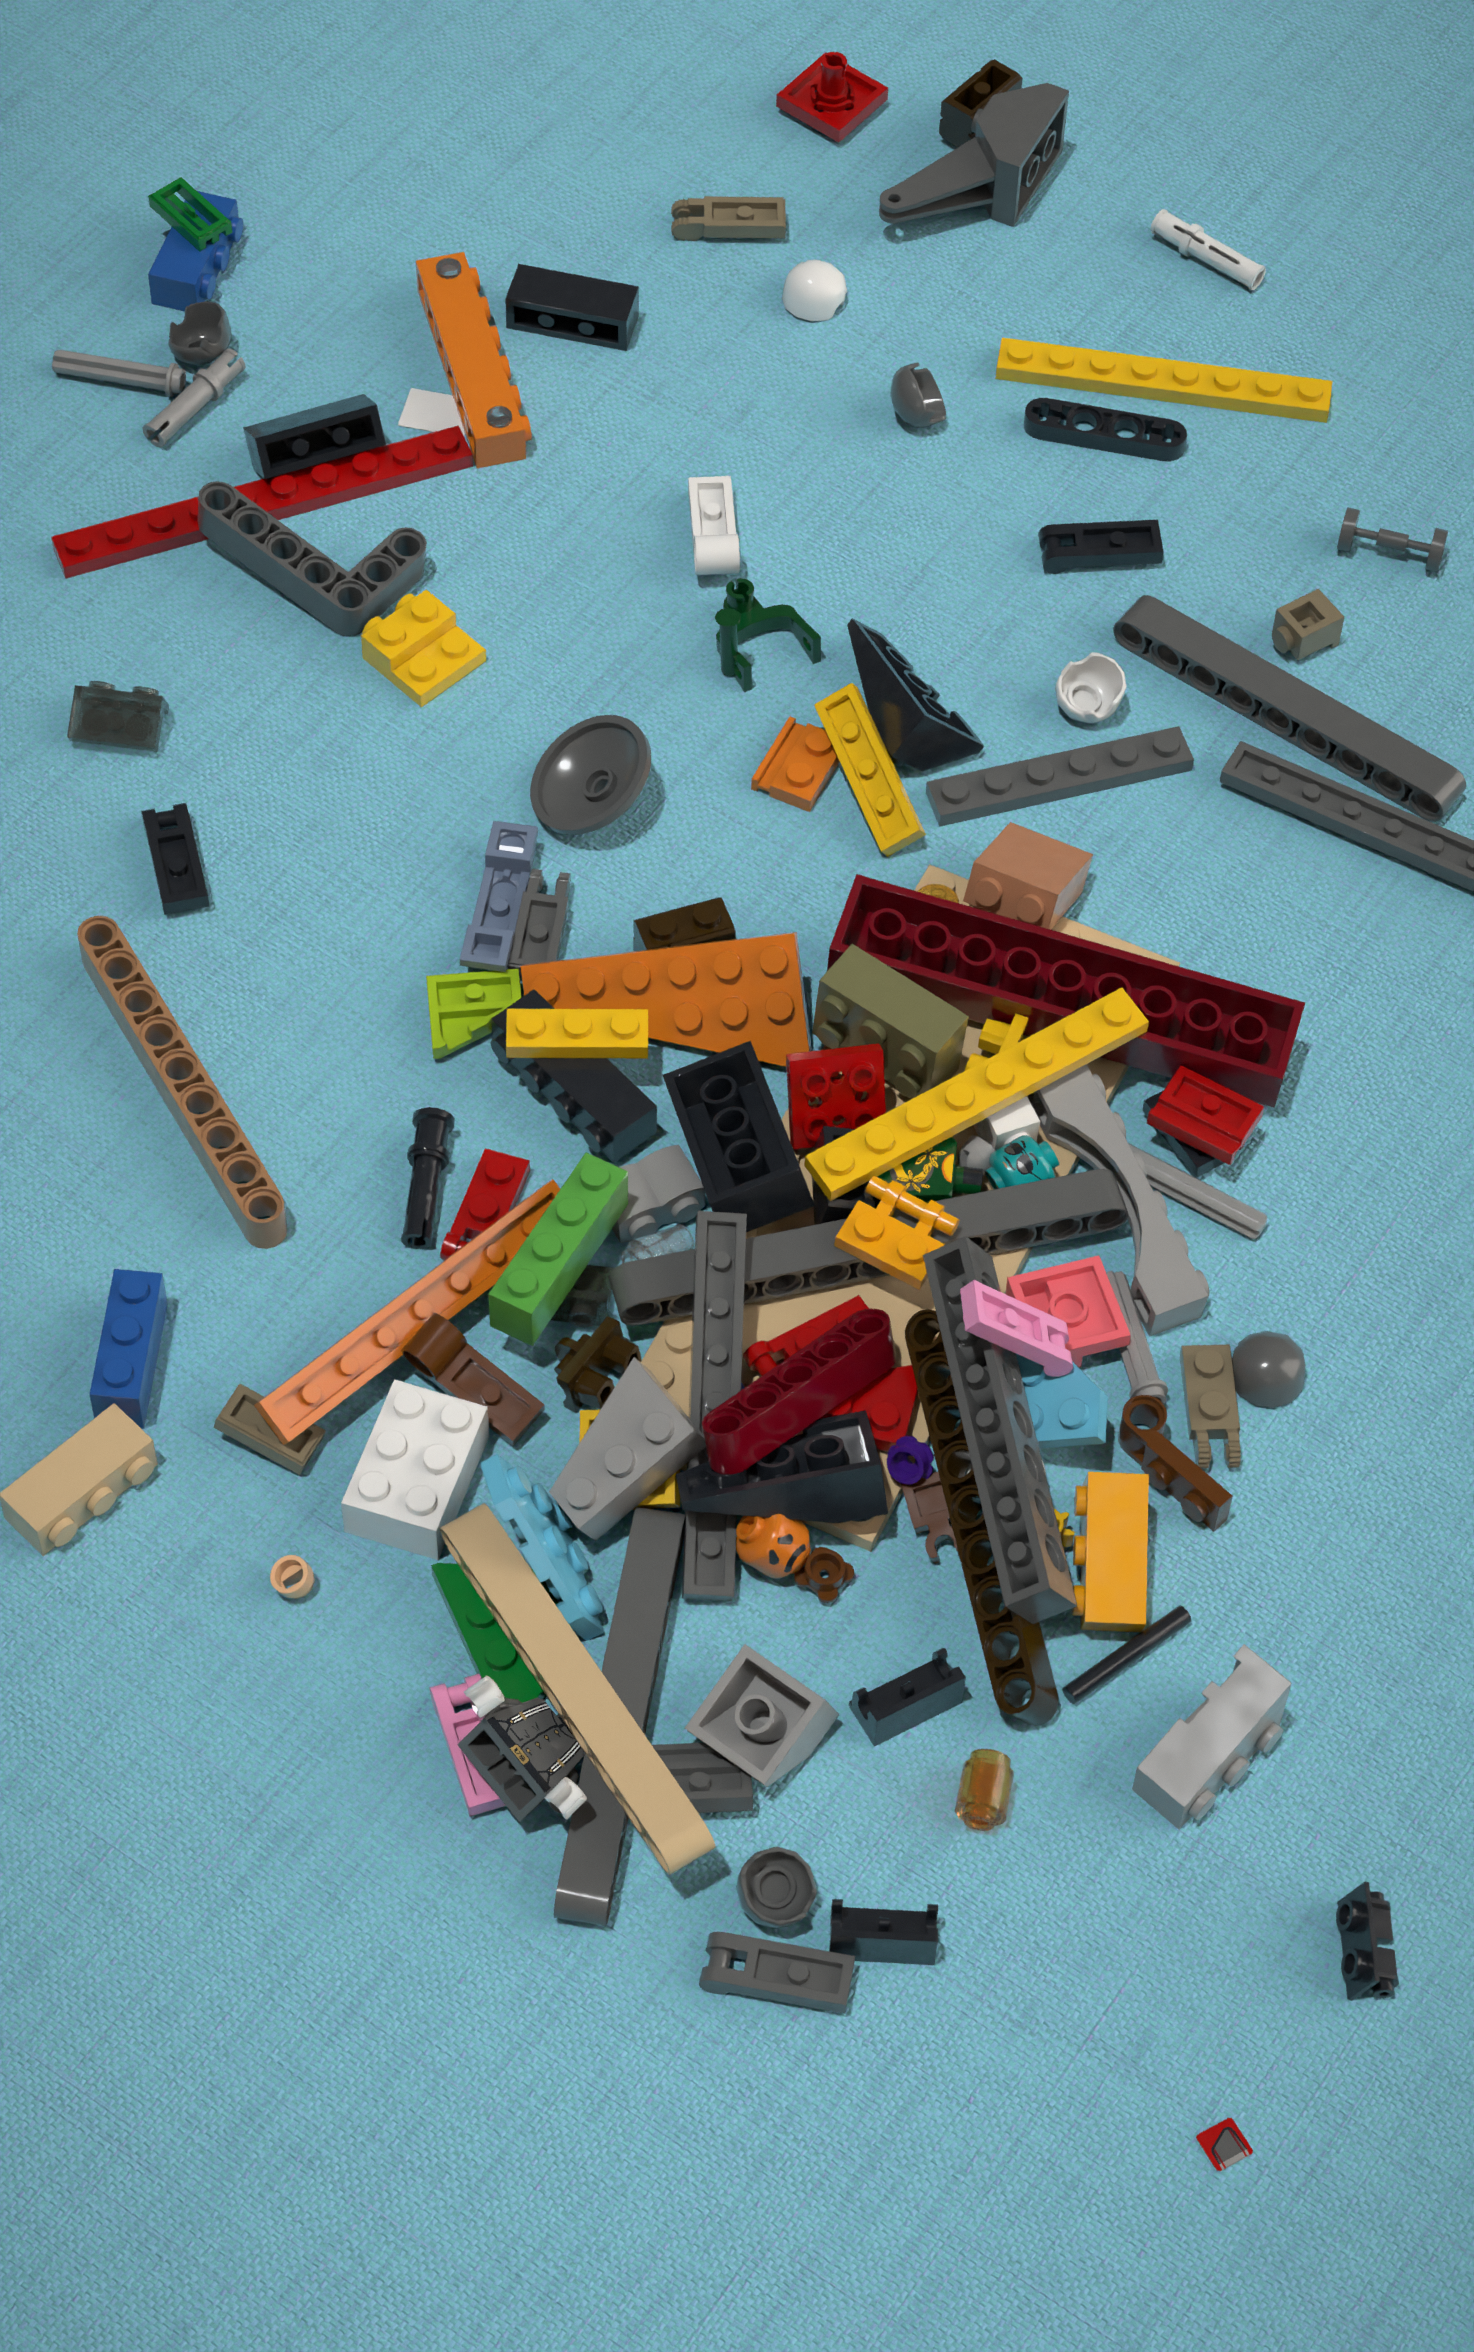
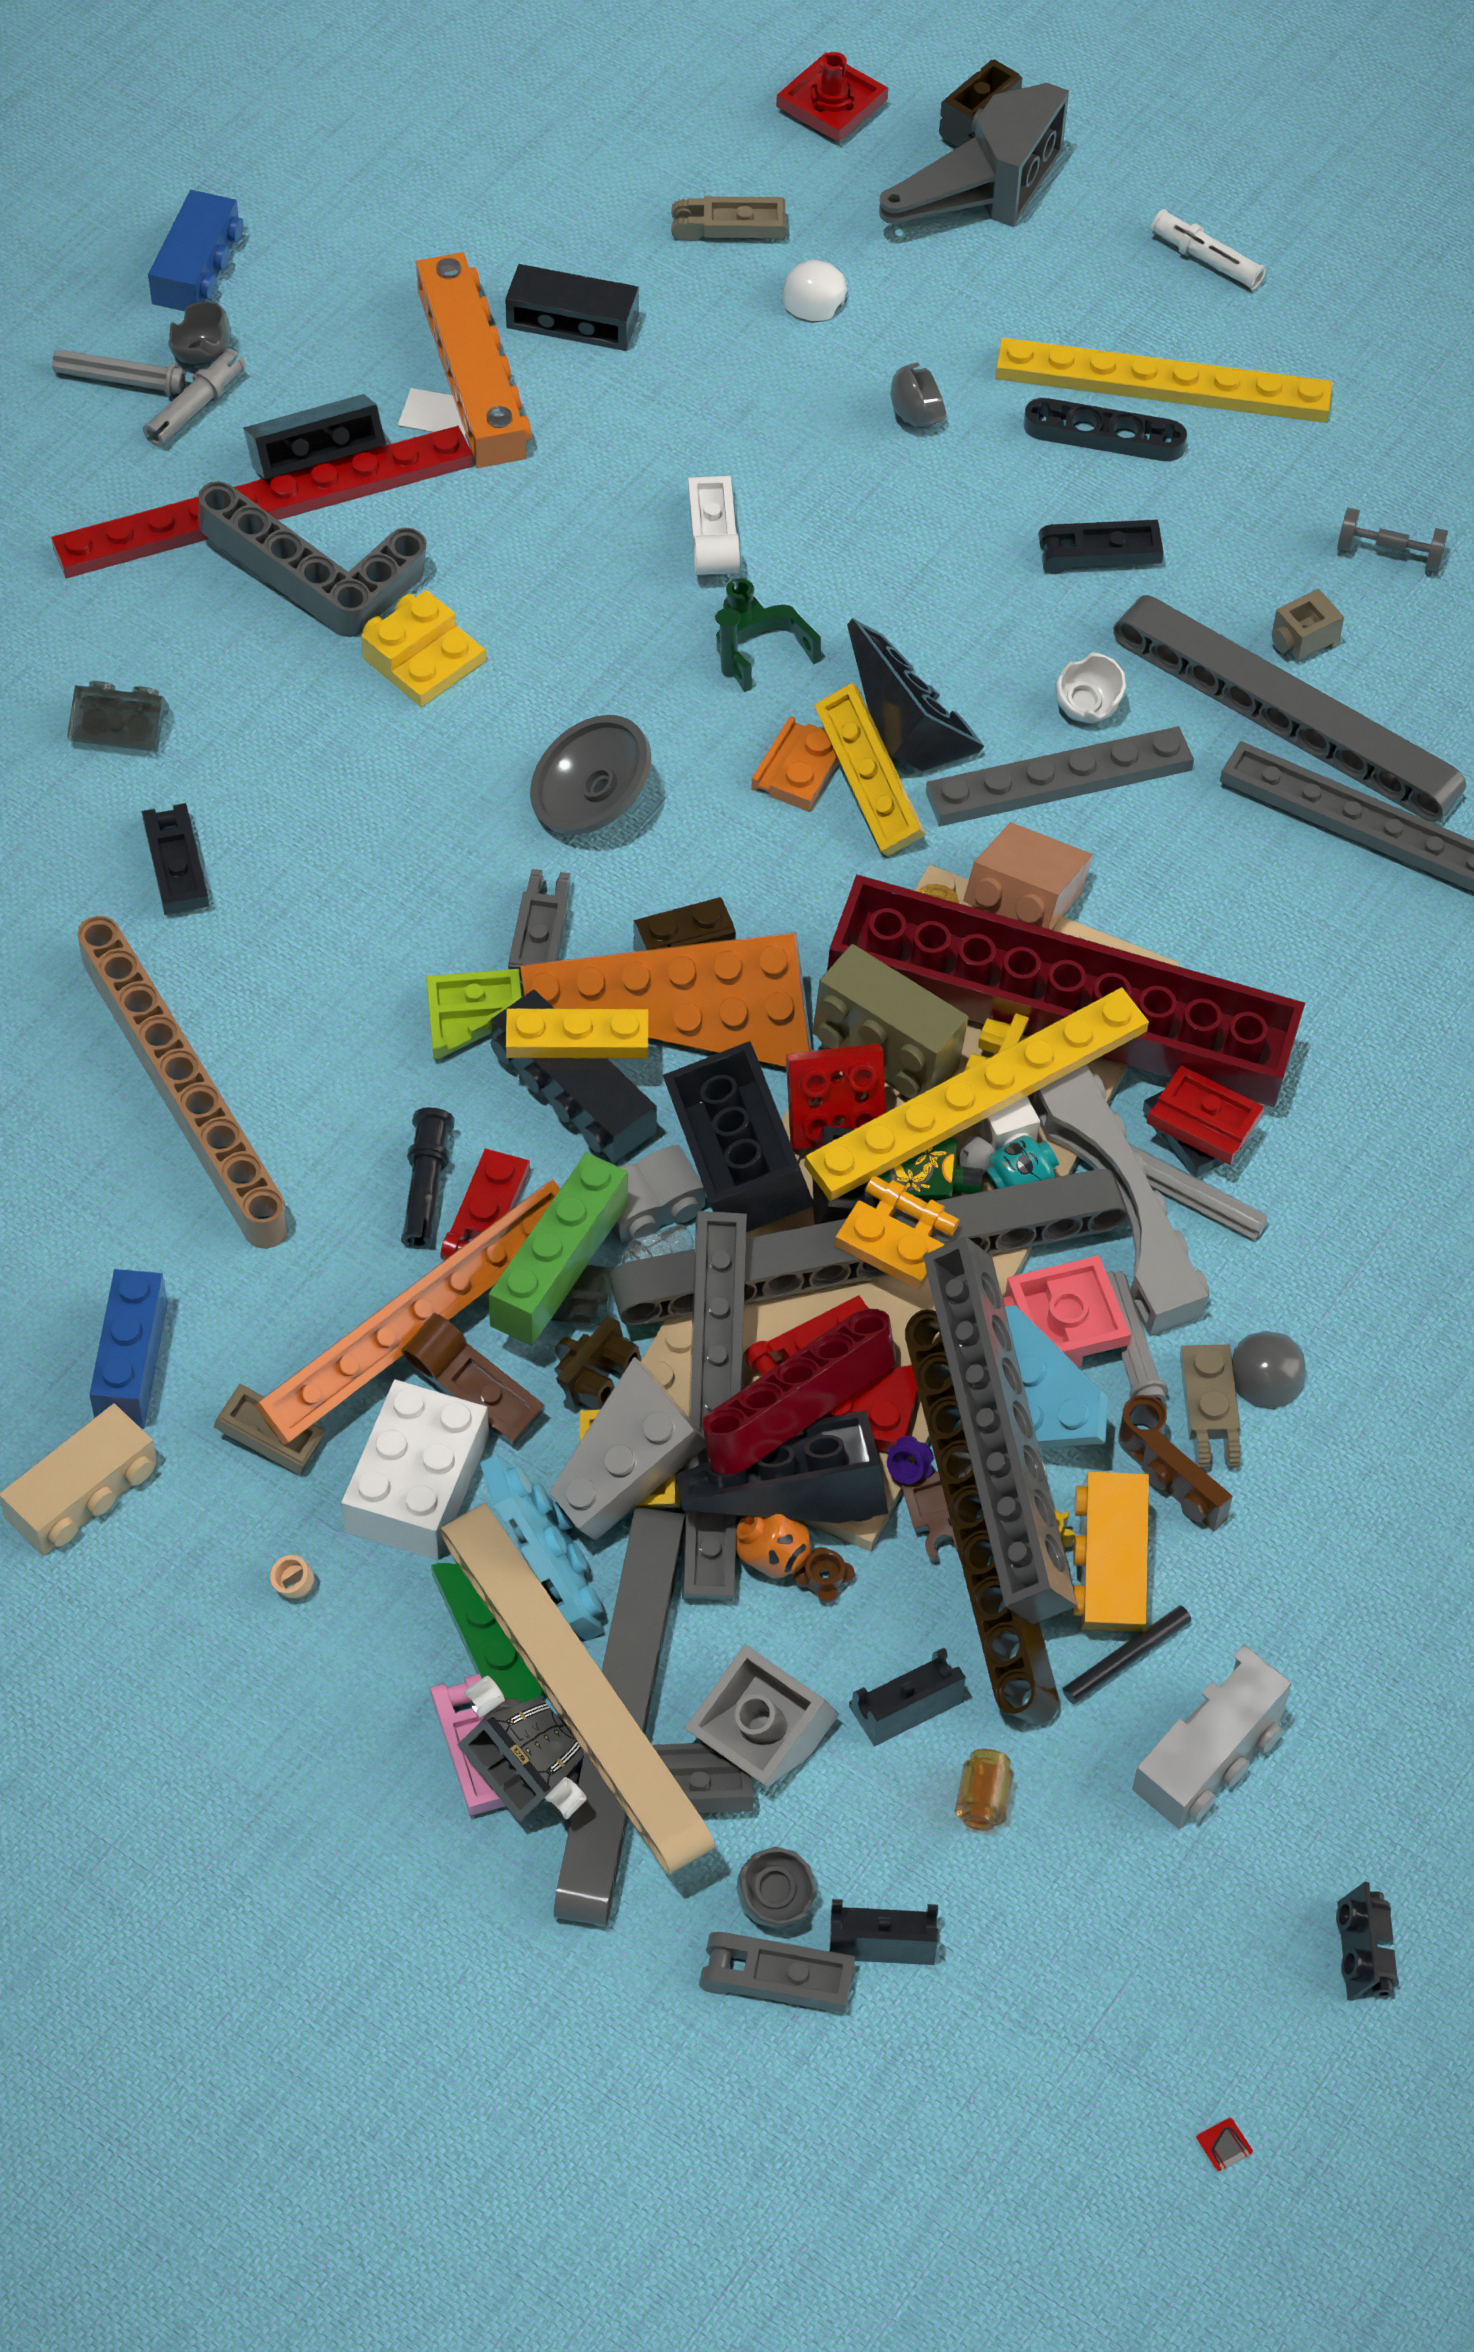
green tile [148,177,233,252] -> none
sand blue slope [460,821,538,972] -> none
bright pink plate [960,1280,1073,1377] -> none

